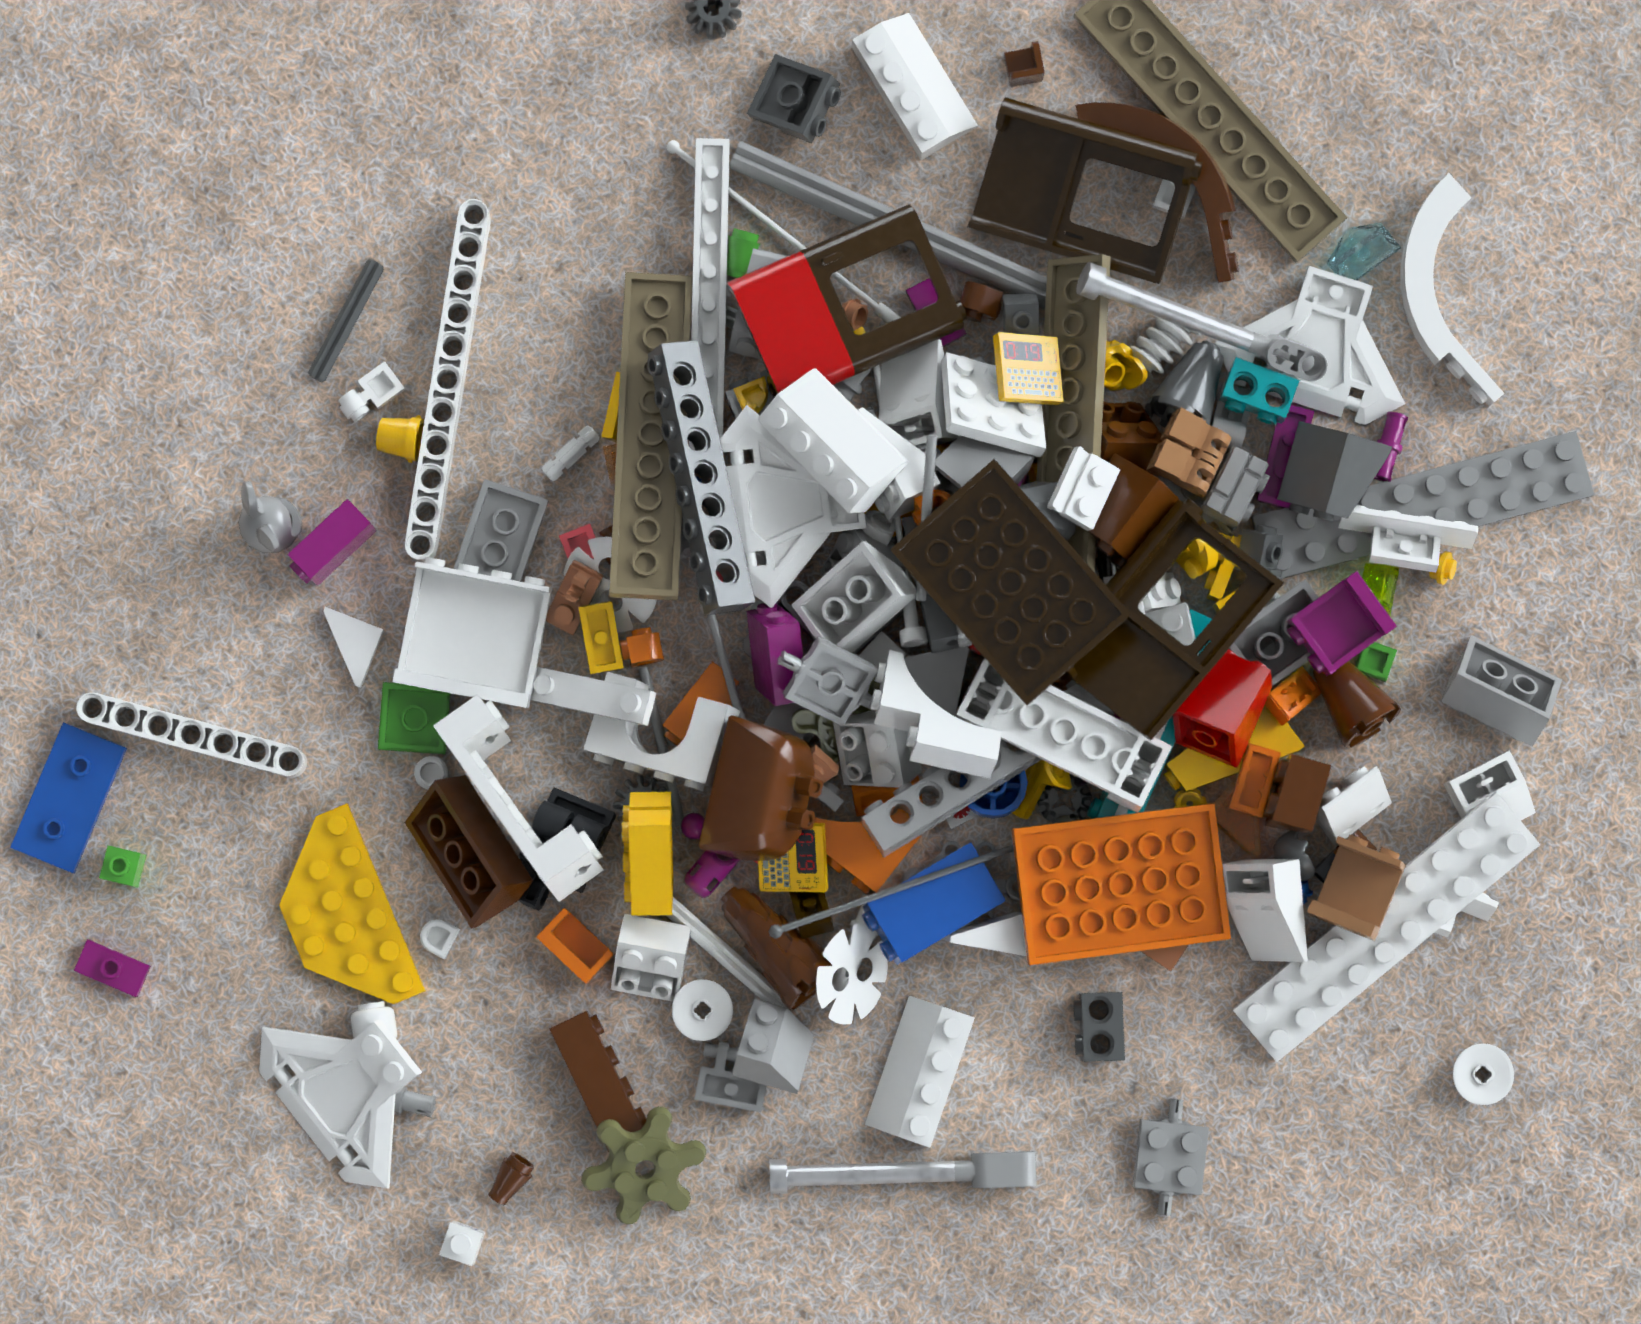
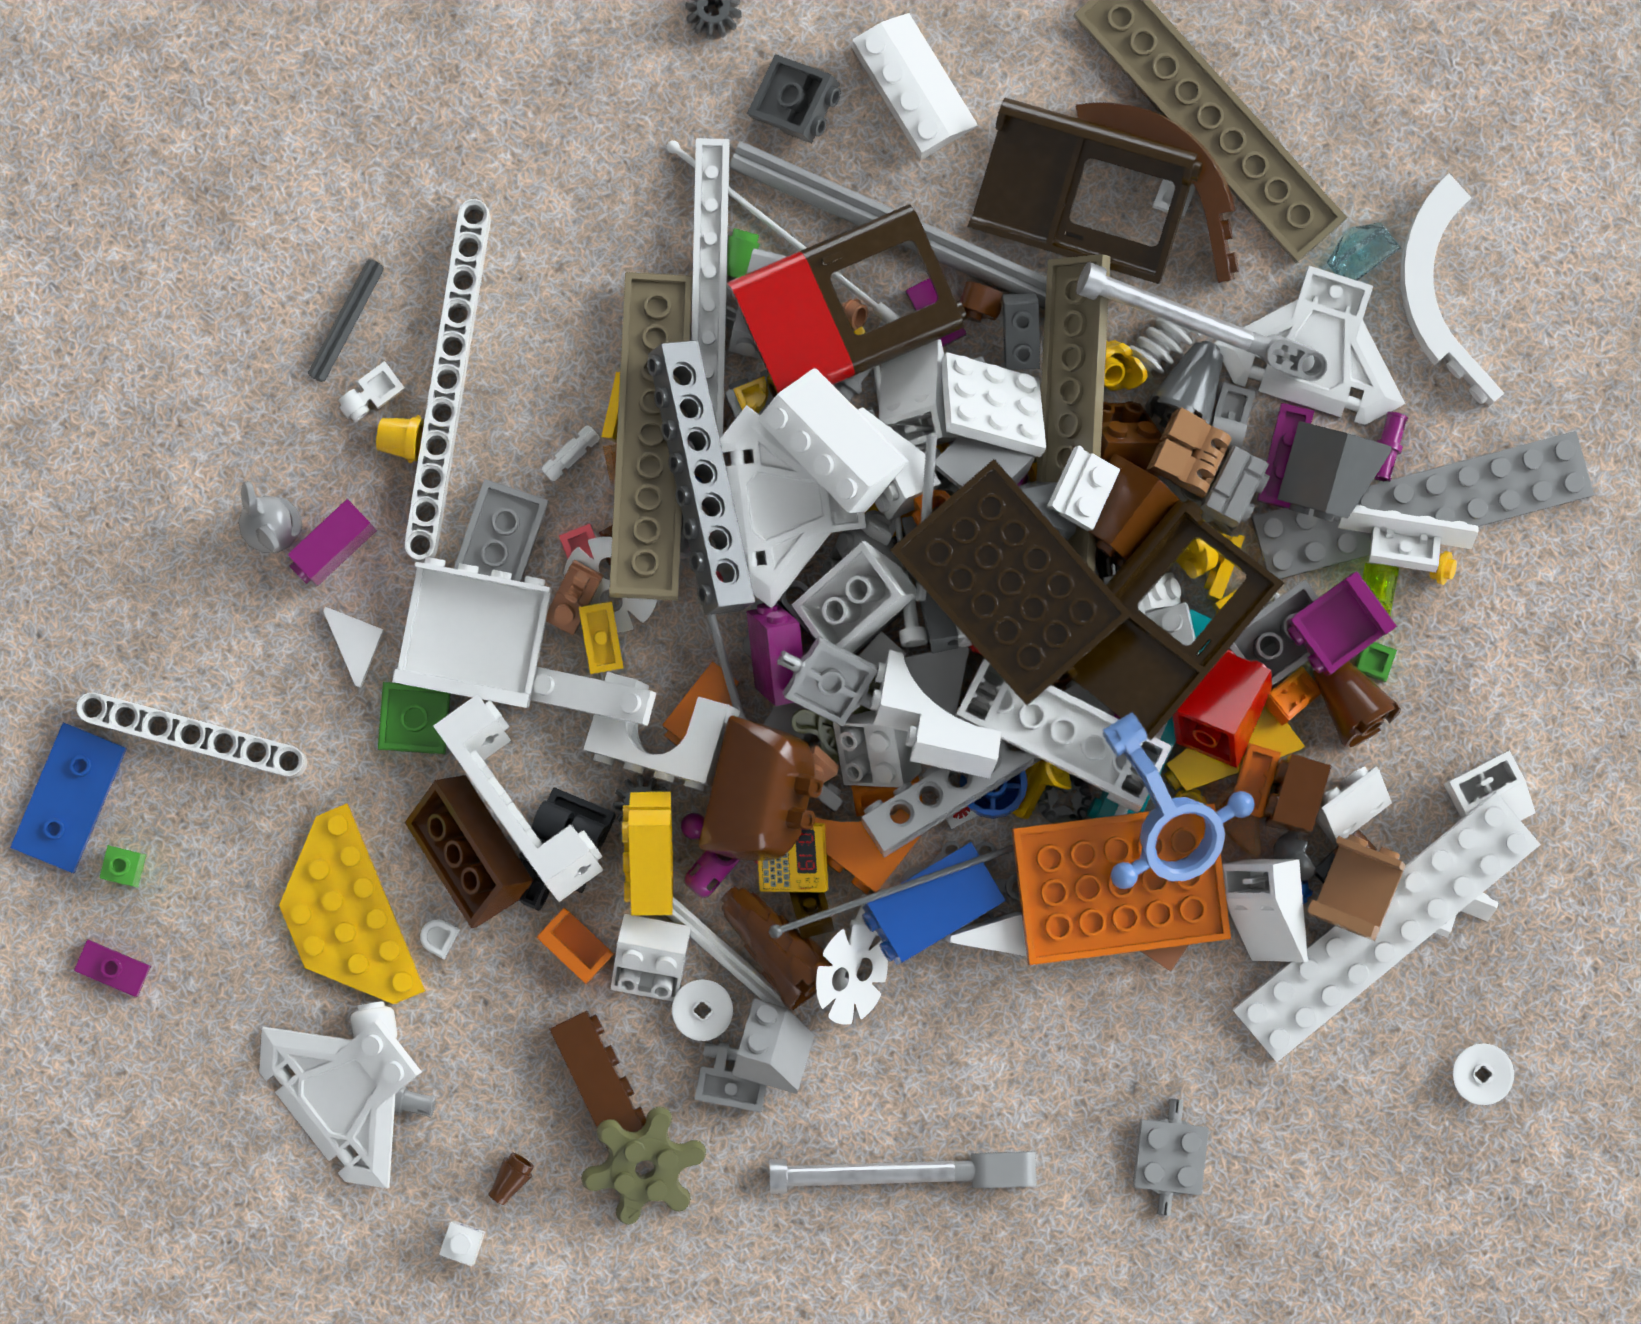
white plate [414,756,449,790] -> none
orange plate [619,627,664,668] -> none
light grey axle [639,667,684,826] -> none
white slope [865,996,975,1148] -> none
yellow tile [993,332,1064,405] -> none
reddish brown panel [1004,41,1045,87] -> none
dark grey brick [1073,992,1125,1062] -> none
teal brick [1219,357,1300,425] -> none
dark grey brick [1235,525,1283,577] -> none
light grey slope [1441,635,1562,747] -> none
none -> medium blue piece [1102,713,1255,889]

